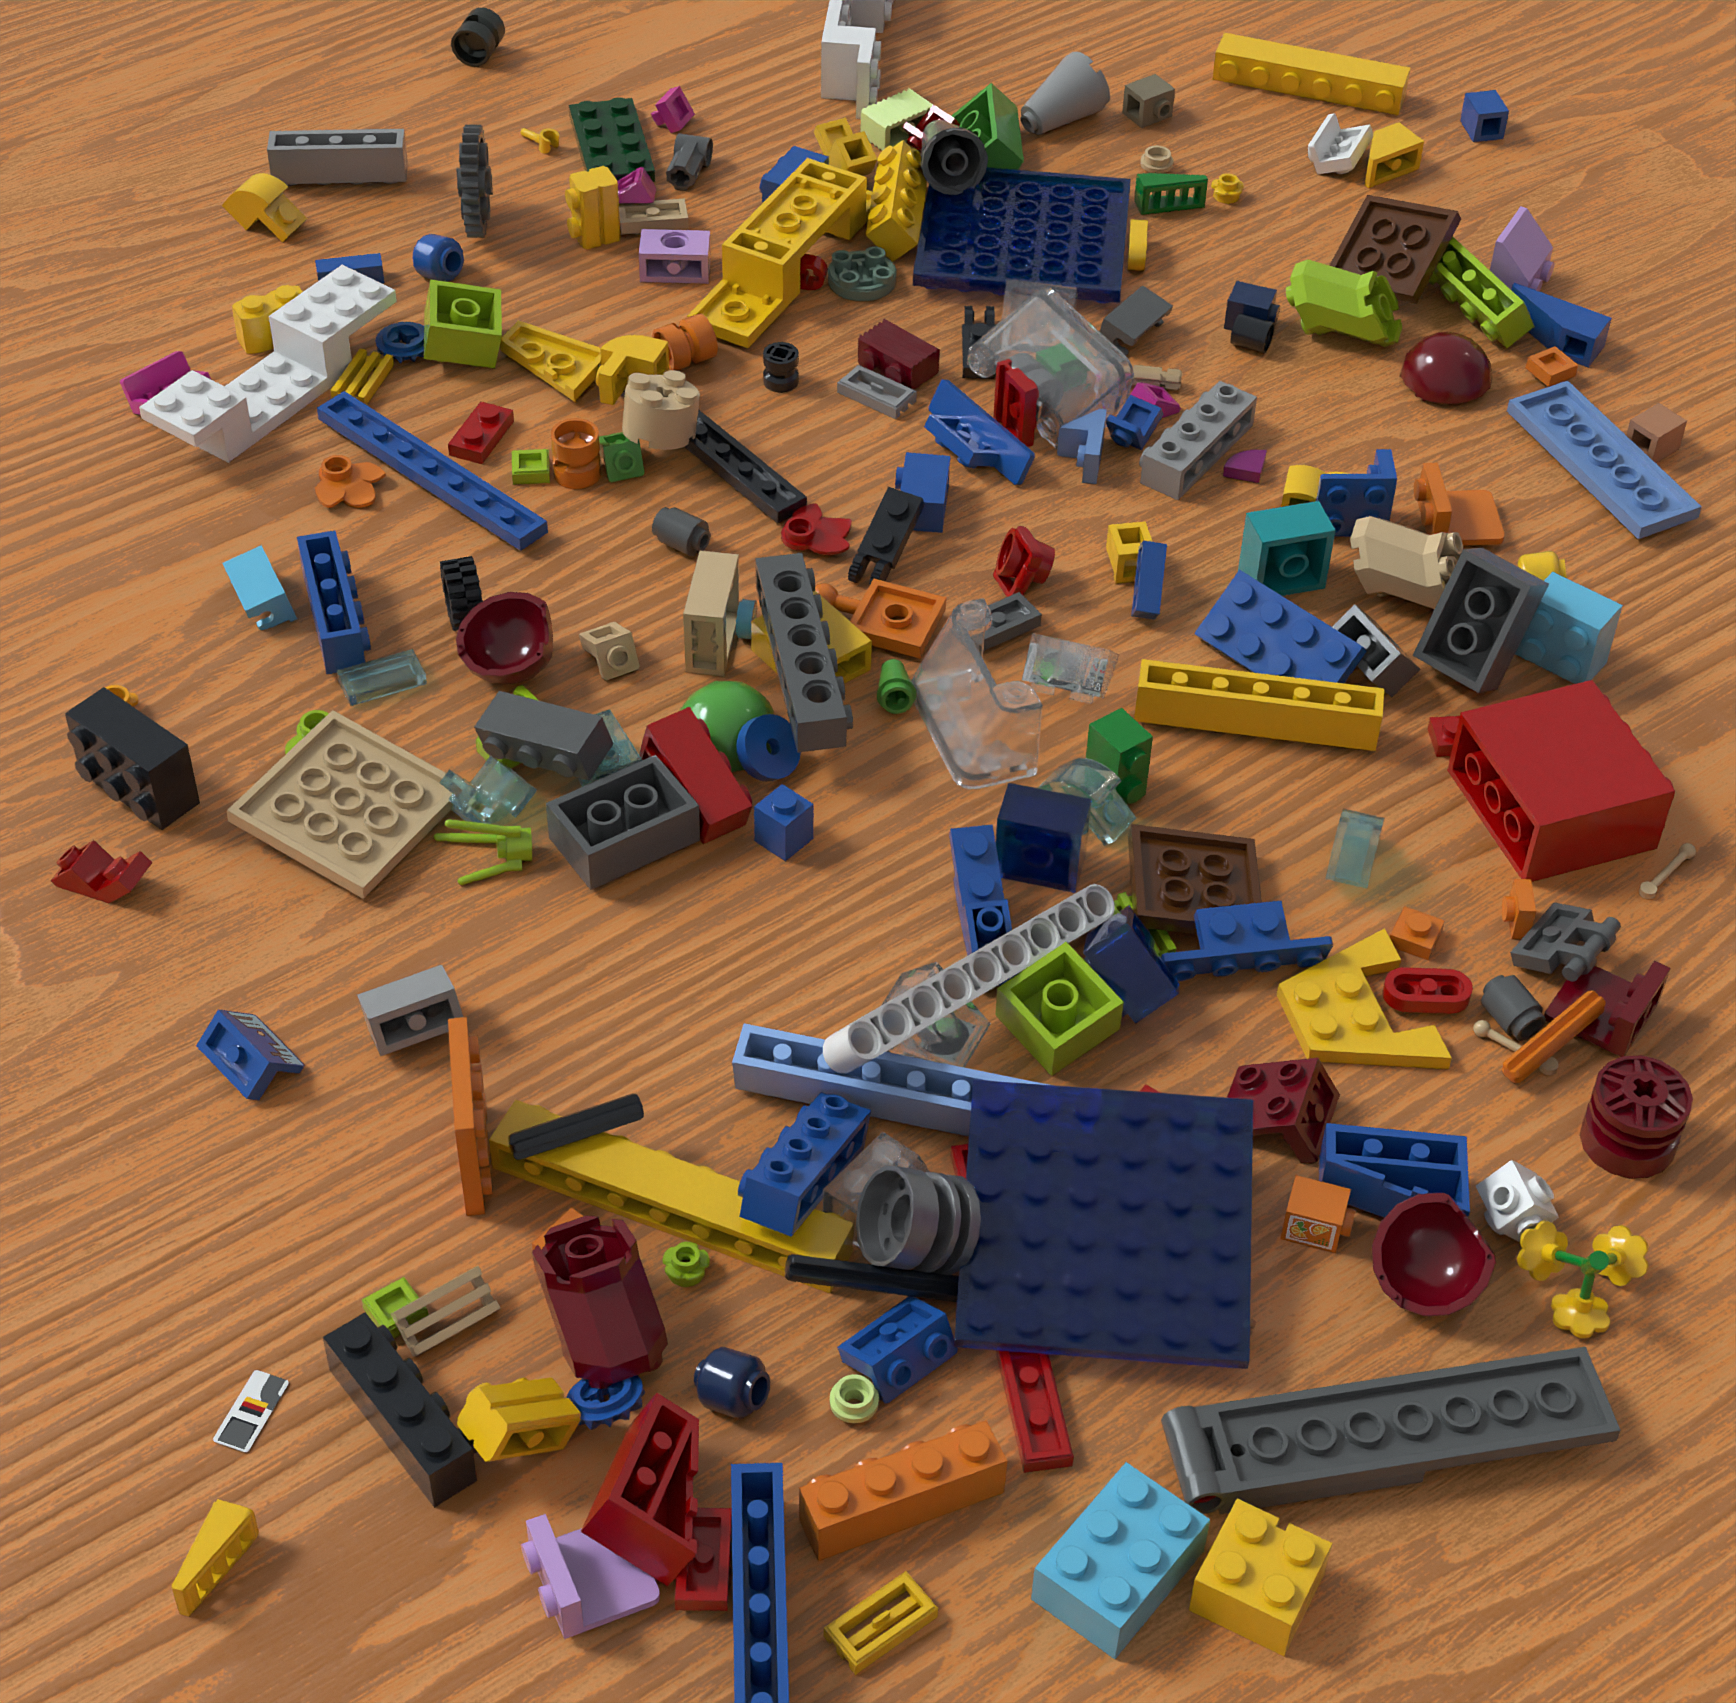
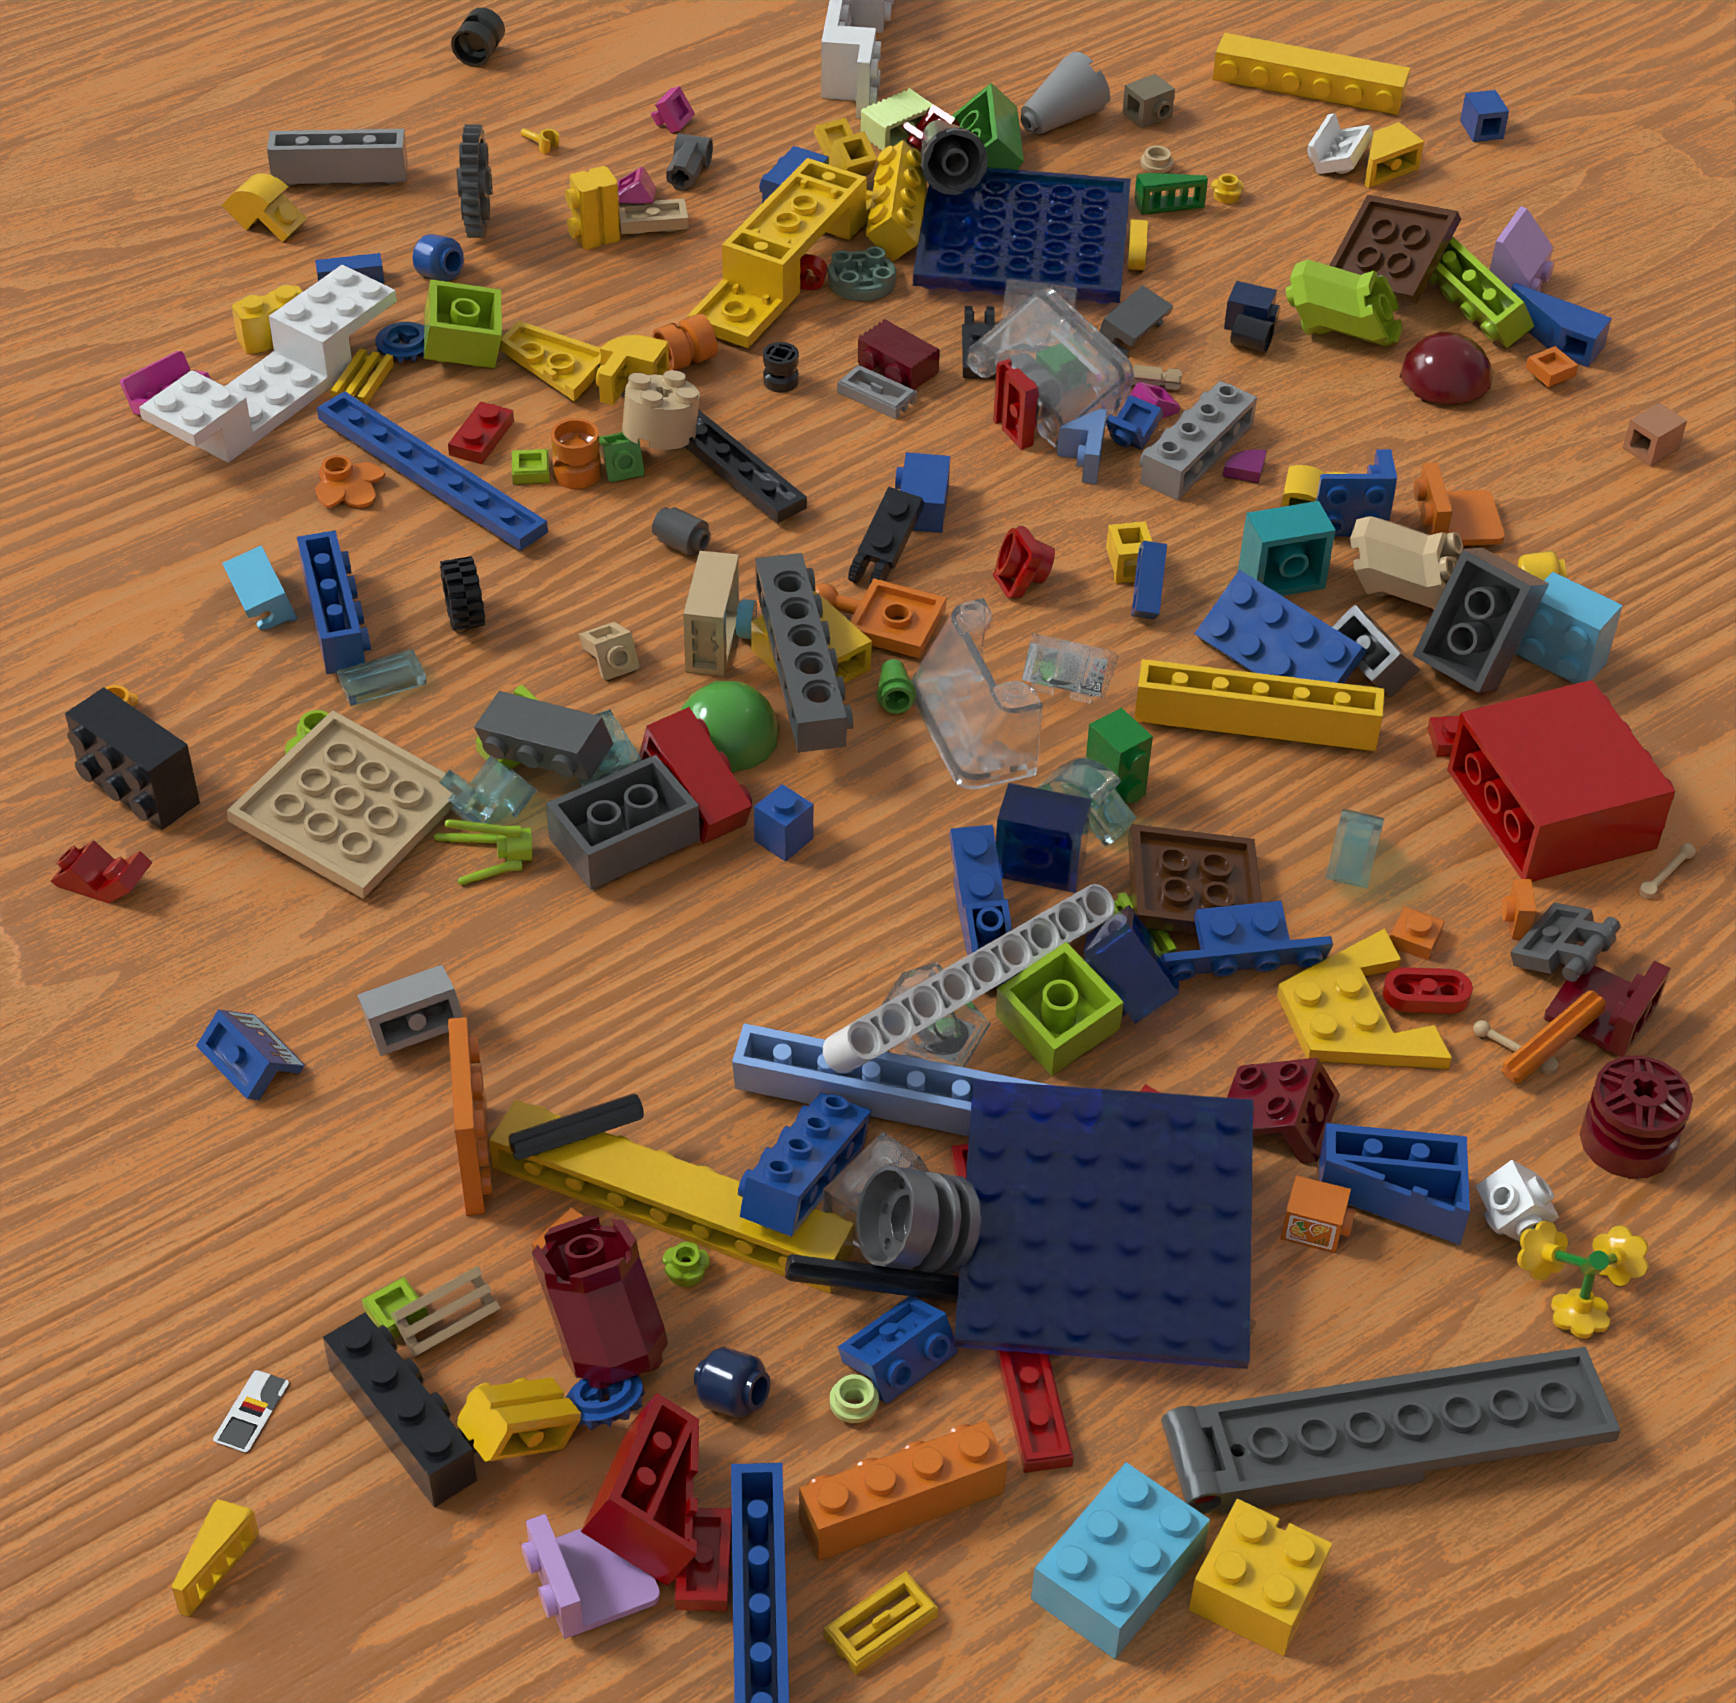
dark red cylinder [456,592,553,685] -> none
dark green plate [569,97,655,182] -> none
lavender brick [639,229,711,284] -> none
blue piece [736,714,801,782] -> none
red plate [781,503,852,555] -> none
blue bracket [924,379,1035,485] -> none
dark grey plate [955,592,1042,654] -> none
dark red cylinder [1372,1193,1497,1316] -> none
dark grey brick [1481,975,1546,1041] -> none
medium blue plate [1507,381,1702,539] -> none

